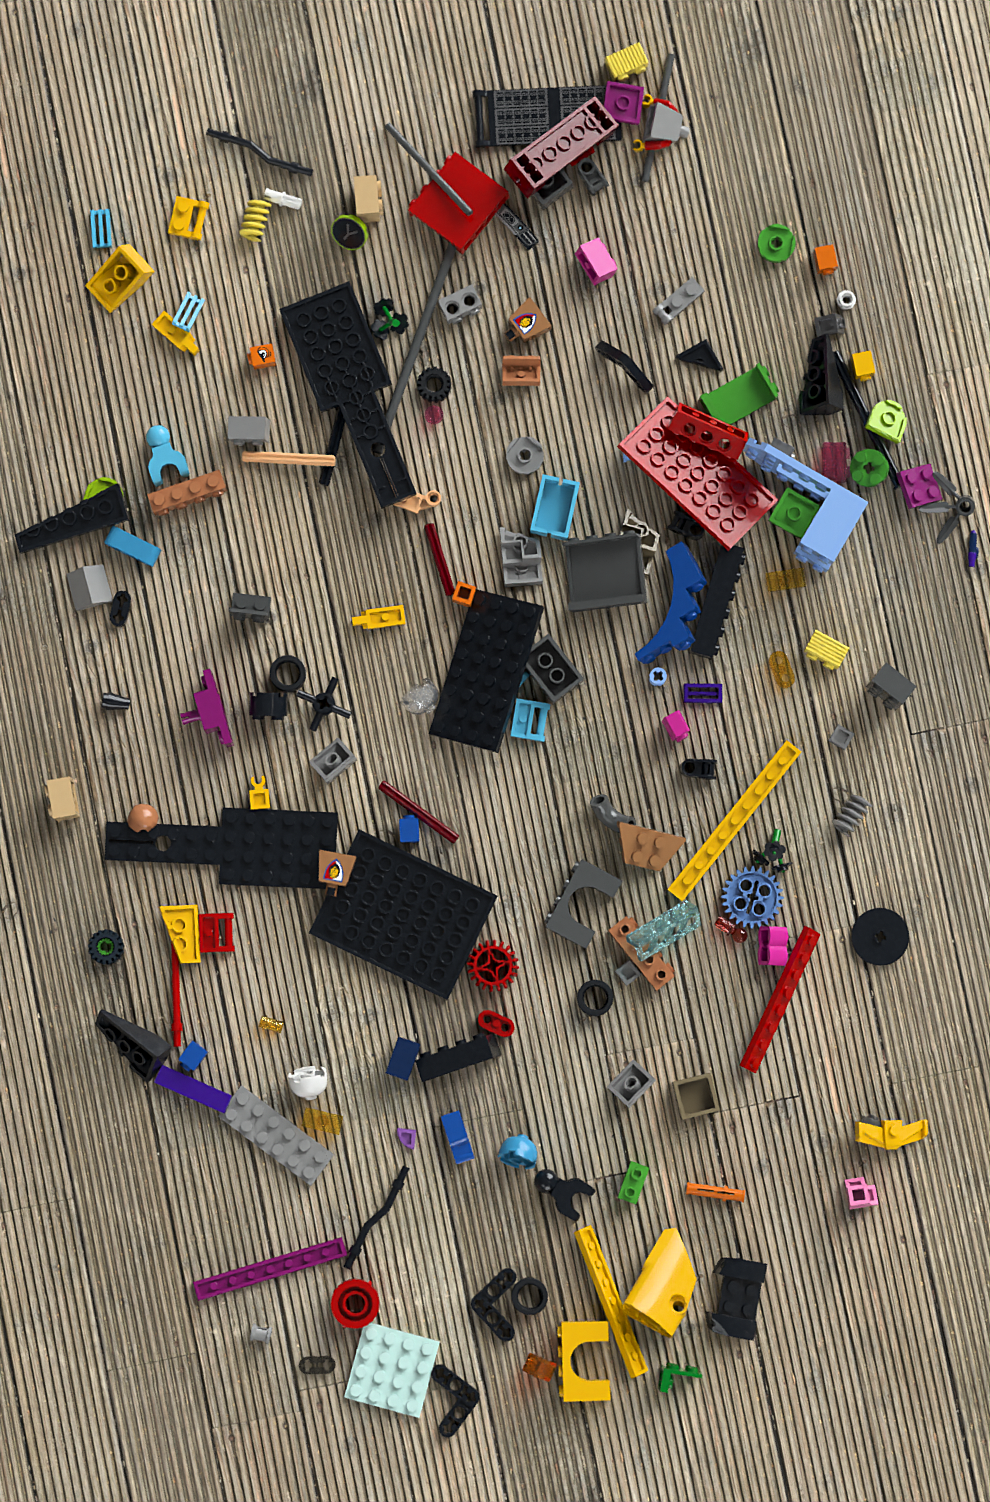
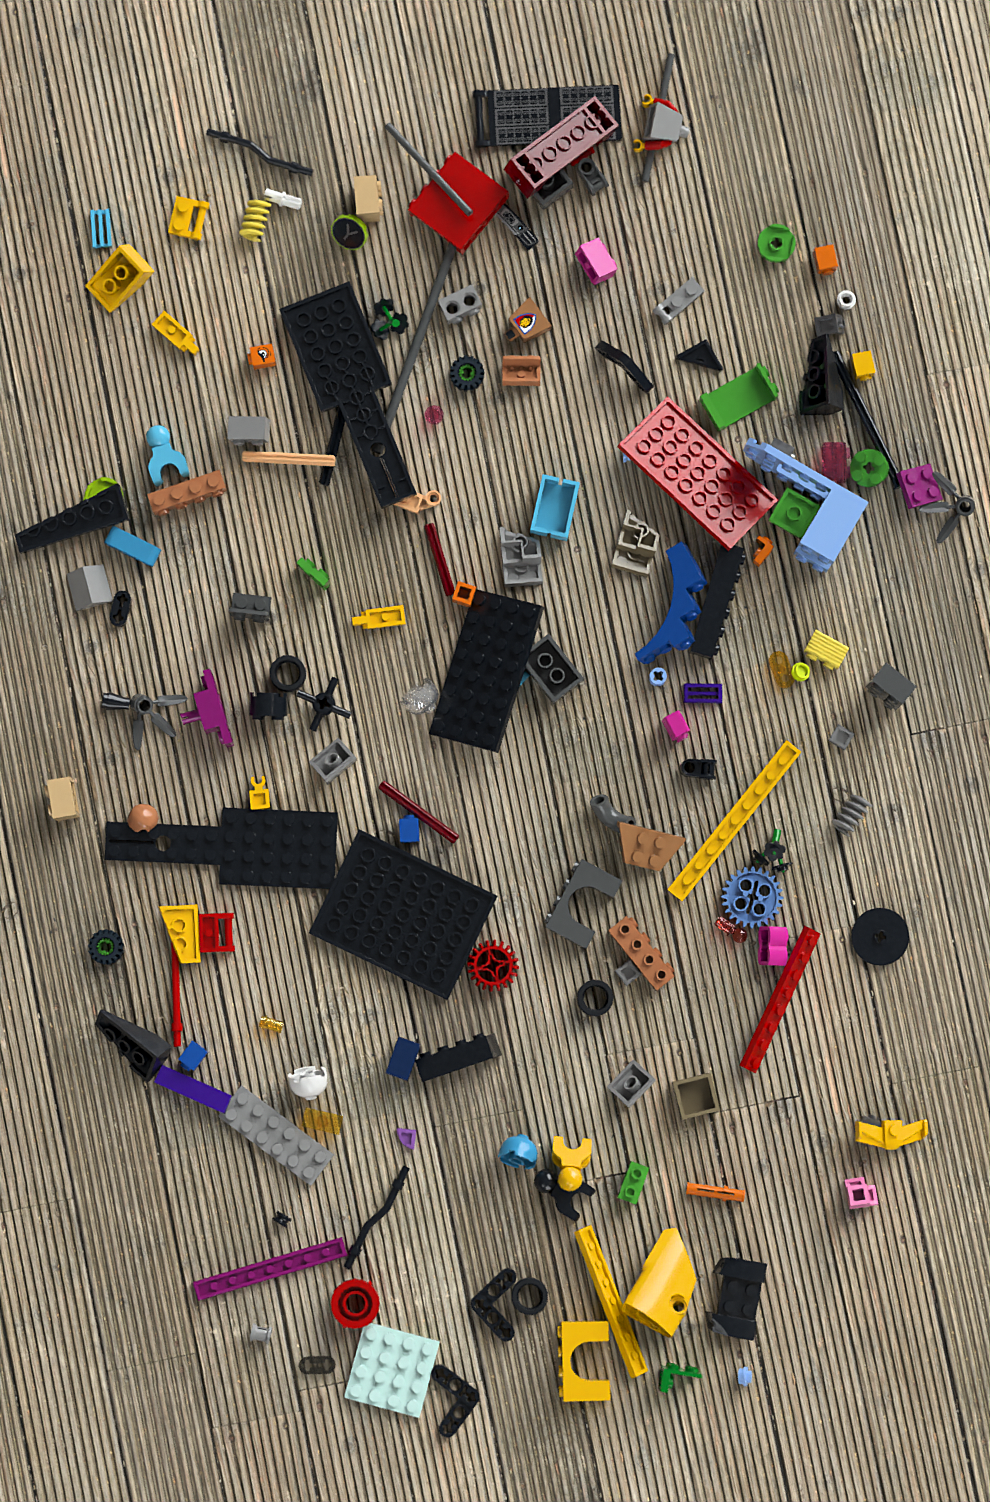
tile [172,292,205,332] -> none
medium nougat torso [319,850,357,896] -> none
black tyre [417,366,451,403] -> none
blue piece [441,1110,475,1164] -> none
red plate [478,1010,515,1037] -> none
light grey plate [506,436,544,475] -> none
medium azure plate [510,698,551,742] -> none
clear orange brick [522,1352,557,1382] -> none
dark grey panel [562,530,647,612] -> none
magenta plate [603,81,644,125] -> none
light yellow brick [604,42,649,82] -> none
clear light blue fence [626,900,701,961] -> none
black piece [667,510,705,541] -> none
red brick [668,402,749,460] -> none
clear yellow plate [765,568,806,593] -> none
tile [864,400,907,444] -> none
piece [968,530,979,567] -> none
none -> dark grey plant [130,693,188,750]
none -> black bush [272,1211,292,1228]
none -> bright green plate [296,557,330,591]
none -> black bush [450,355,484,392]
none -> yellow piece [552,1136,592,1191]
none -> light blue plate [738,1367,752,1386]
none -> orange bracket [753,535,774,567]
none -> neon yellow plate [791,662,810,682]

